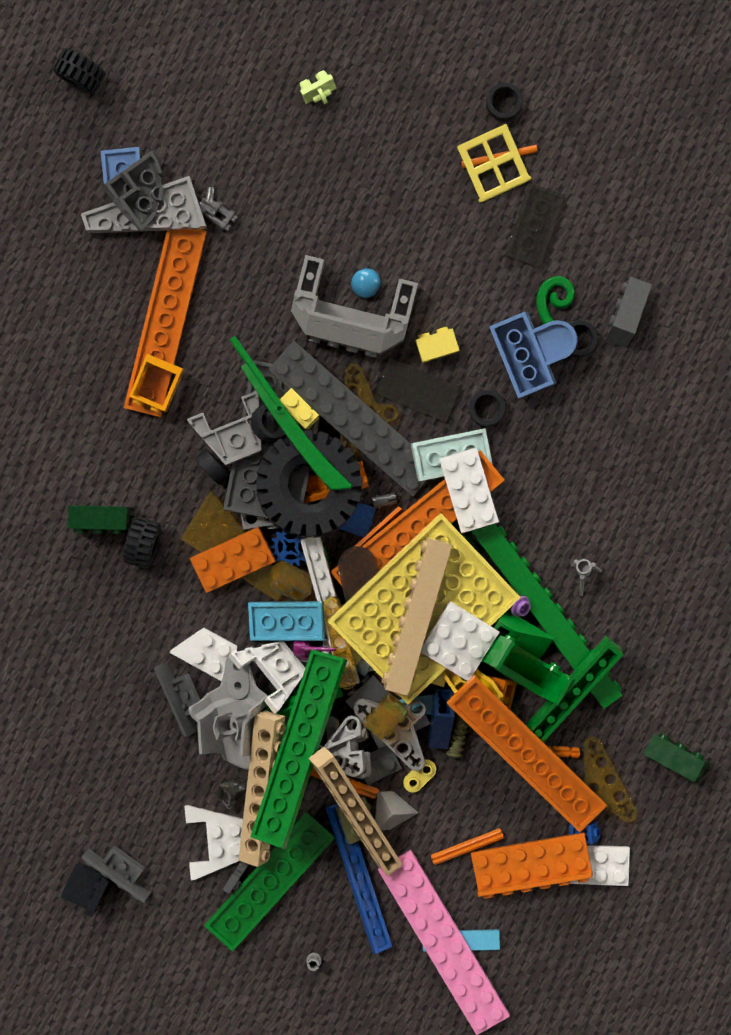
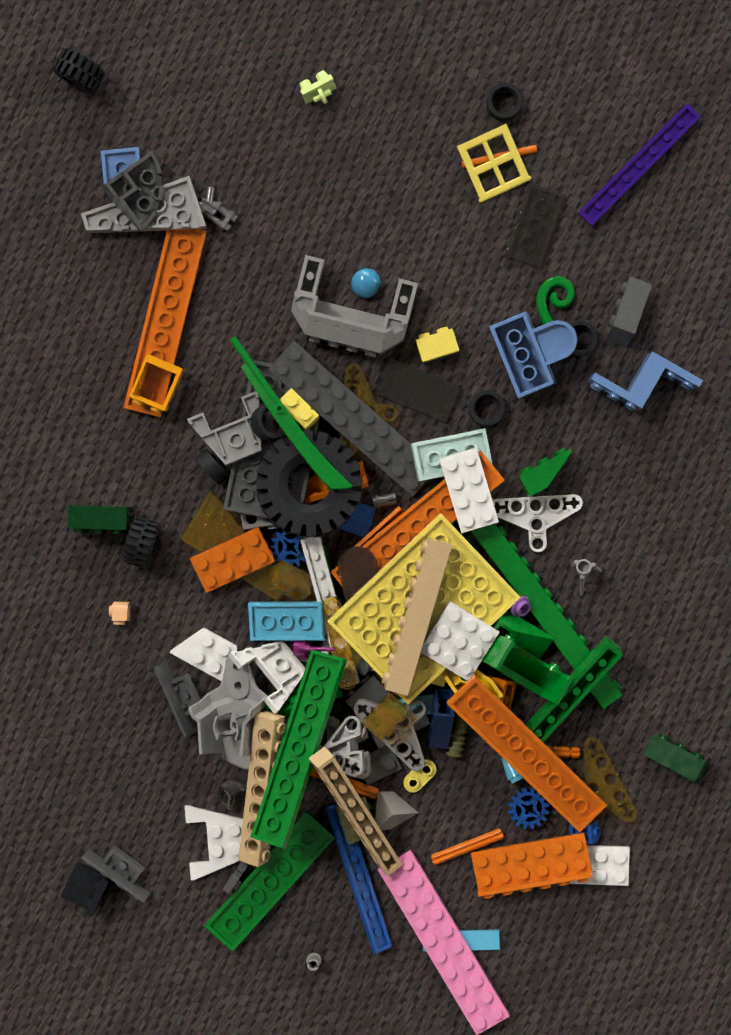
none -> light nougat plate [109,602,130,625]
none -> white beam [493,494,583,552]
none -> medium azure cone [501,758,523,784]
none -> blue gear [508,787,549,829]
none -> green slope [517,448,572,497]
none -> dark purple plate [578,103,701,226]
none -> medium blue bracket [588,351,703,411]

